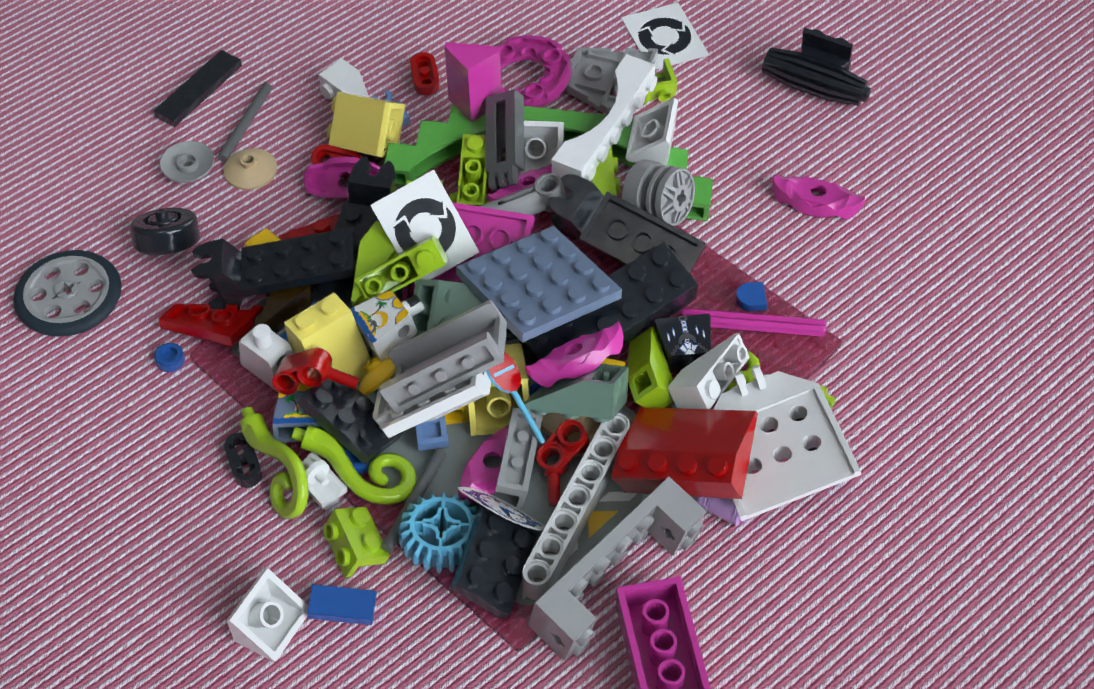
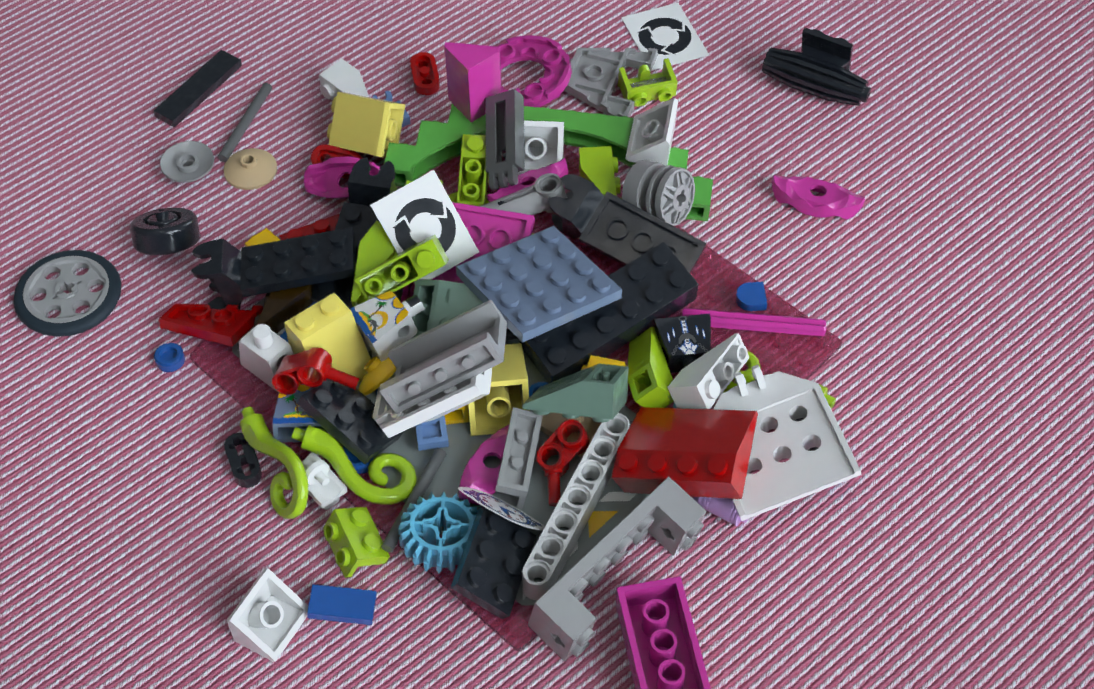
piece [486,352,545,444] -> none
dark pink piece [525,321,623,388] -> none
white arch [552,54,657,181] -> none

